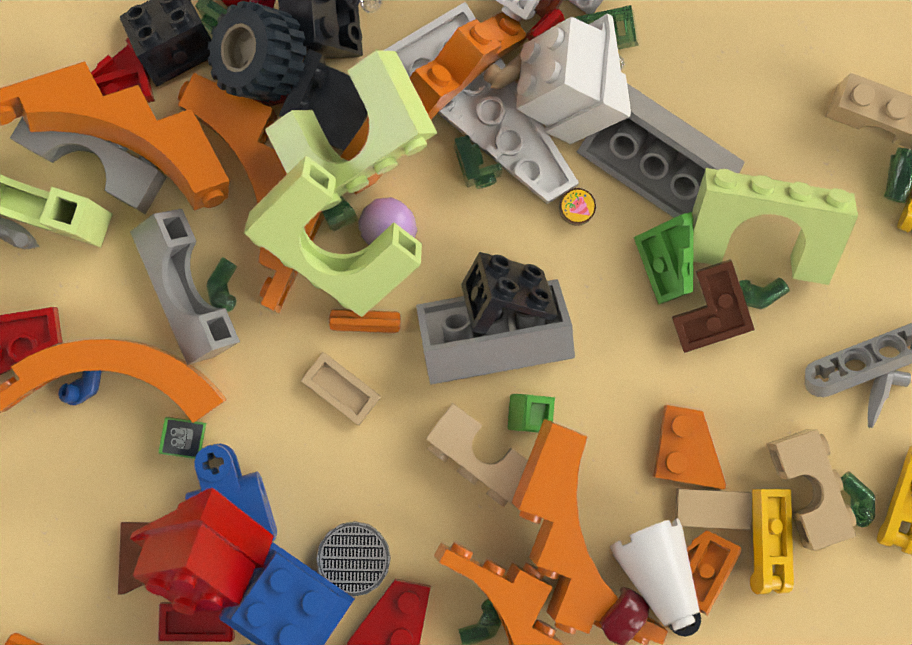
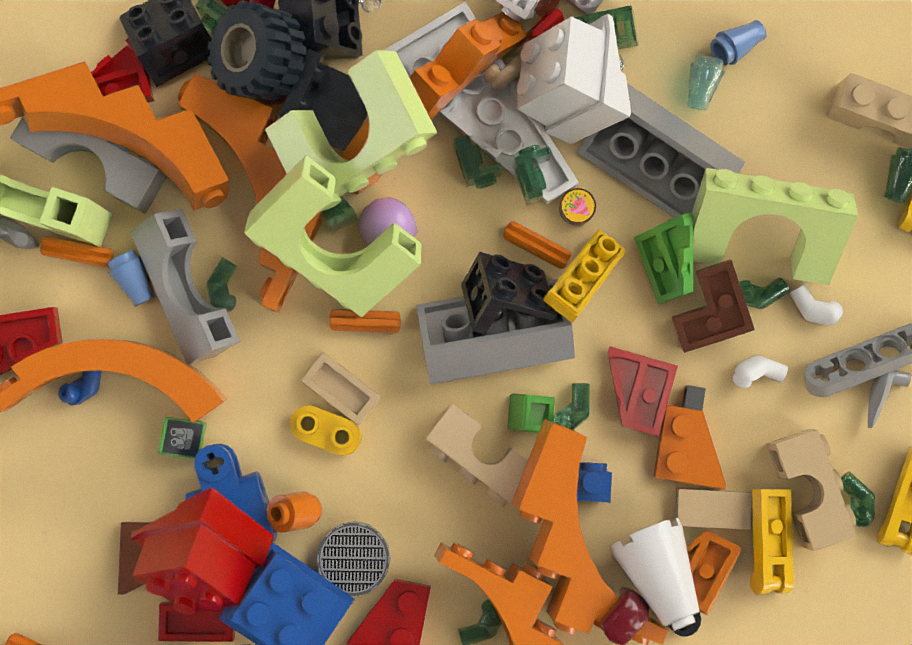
none -> orange axle [40,236,114,268]
none -> medium blue cone [107,250,154,306]
none -> orange brick [267,491,322,533]
none -> yellow plate [290,405,362,455]
none -> orange axle [503,221,571,269]
none -> clear green bracket [512,145,552,206]
none -> yellow tile [543,229,627,323]
none -> clear green arm [553,383,590,430]
none -> blue brick [577,462,612,503]
none -> red wing [607,346,678,437]
none -> dark grey piece [682,385,706,411]
none -> clear light blue cone [686,55,726,111]
none -> medium blue cone [710,20,766,66]
none -> white arm [732,355,788,388]
none -> white arm [789,284,843,326]

